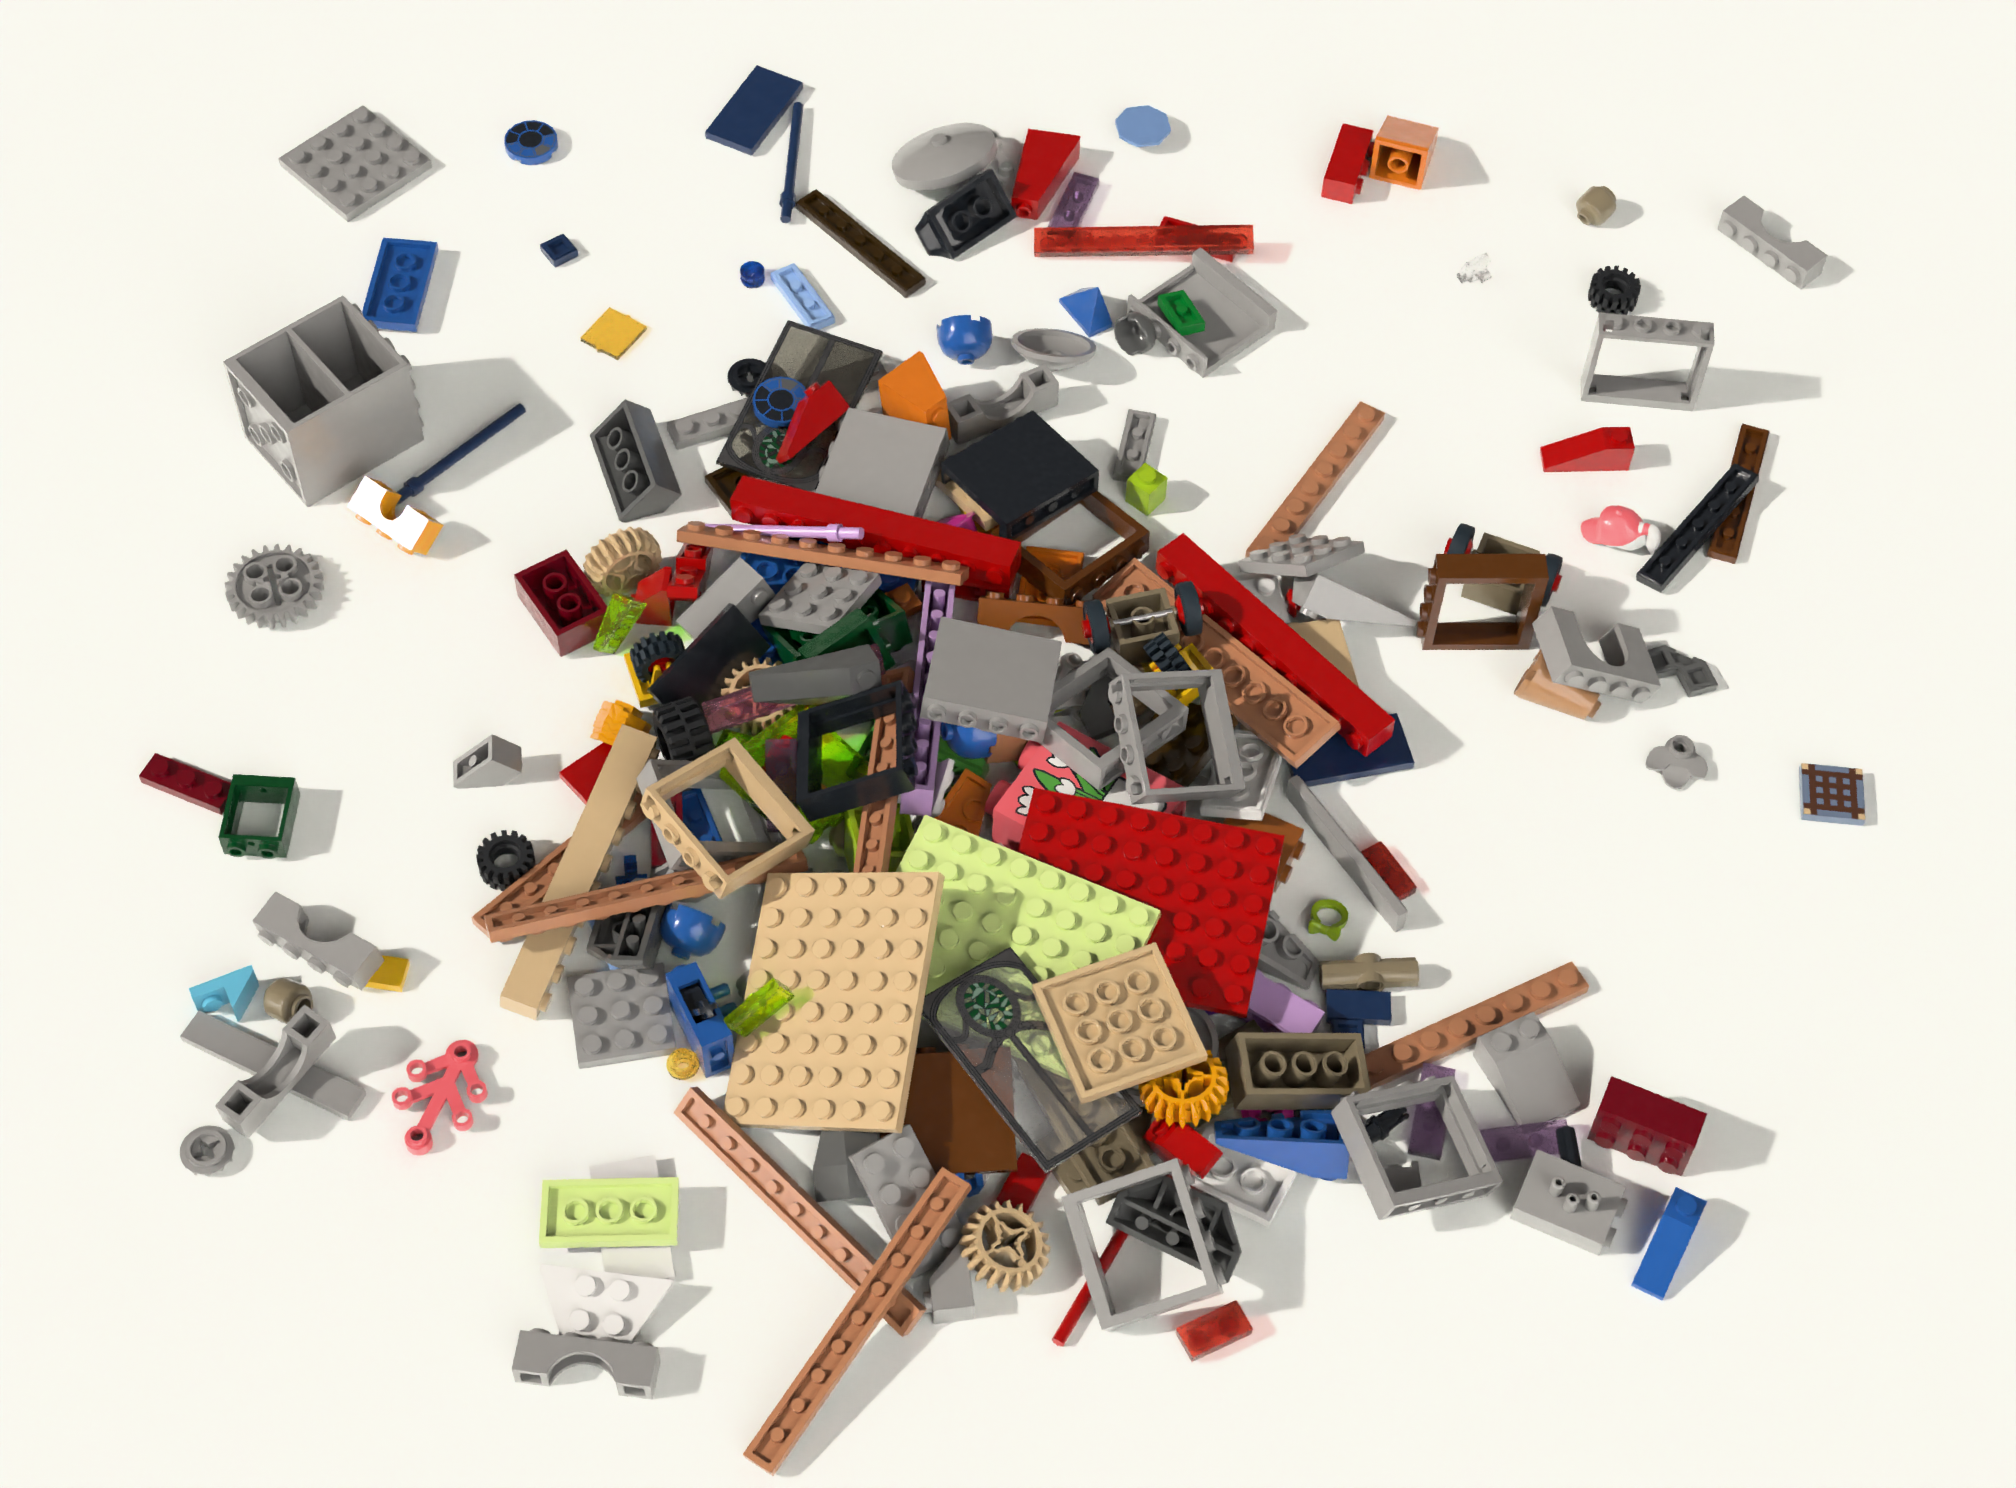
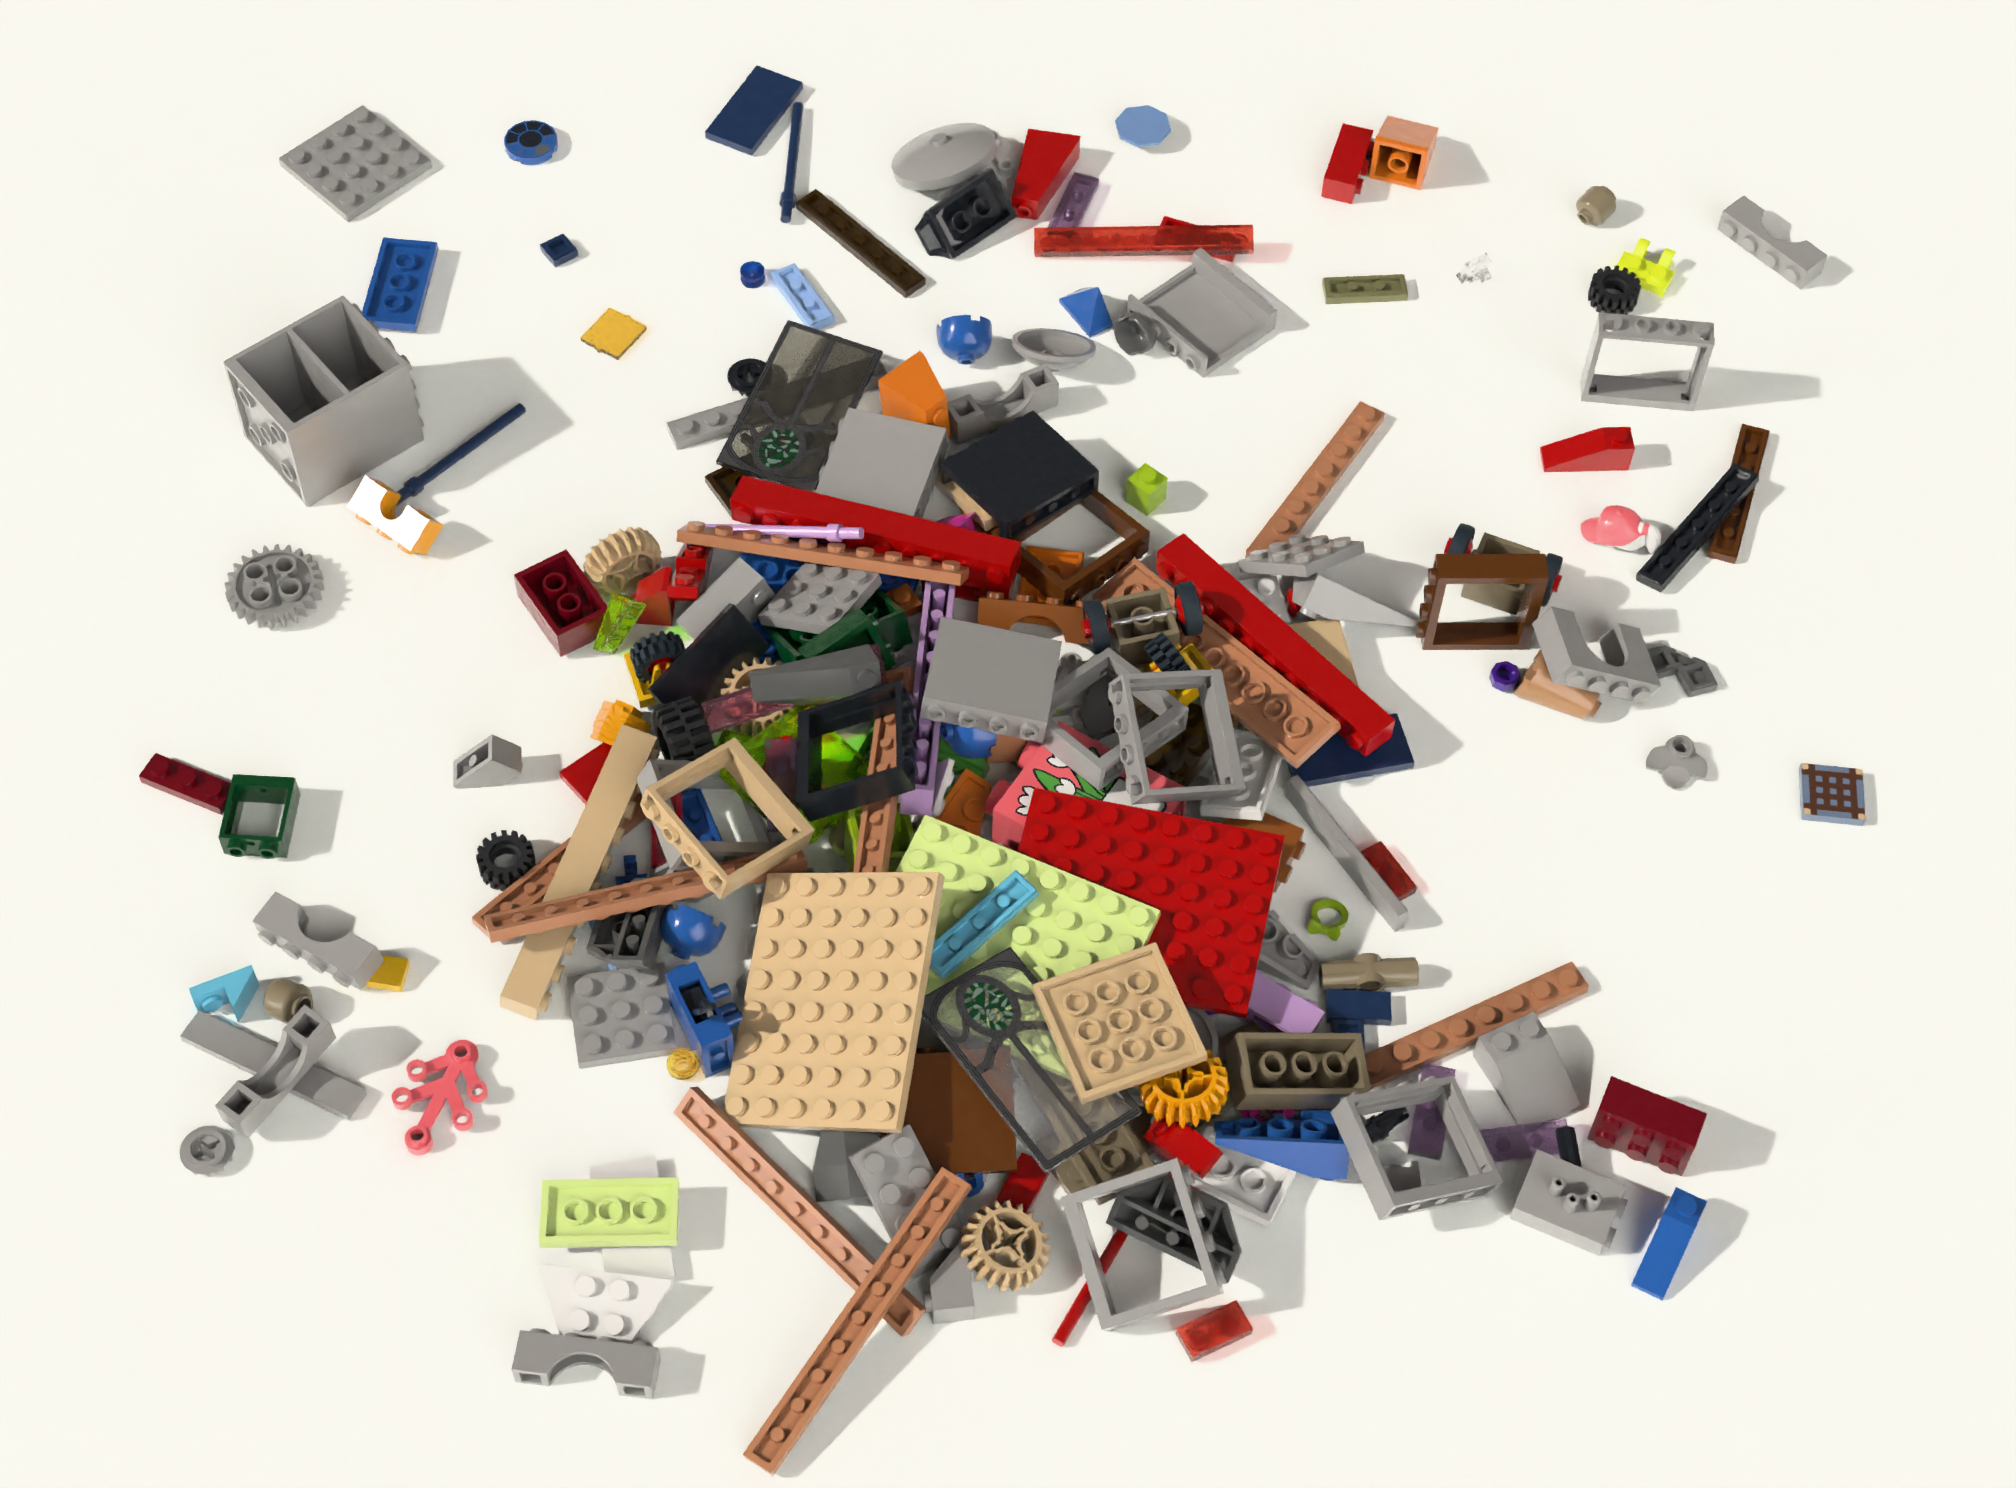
dark grey slope [589,399,682,522] -> none
clear neon green plate [723,978,794,1037] -> none
tile [752,376,806,428] -> none
red slope [776,380,851,464] -> none
light grey tile [1112,409,1157,482] -> none
green plate [1158,290,1205,336] -> none
none -> medium azure tile [930,870,1039,981]
none -> olive tile [1322,274,1408,304]
none -> dark purple tile [1489,661,1521,692]
none -> neon yellow plate [1616,237,1676,297]

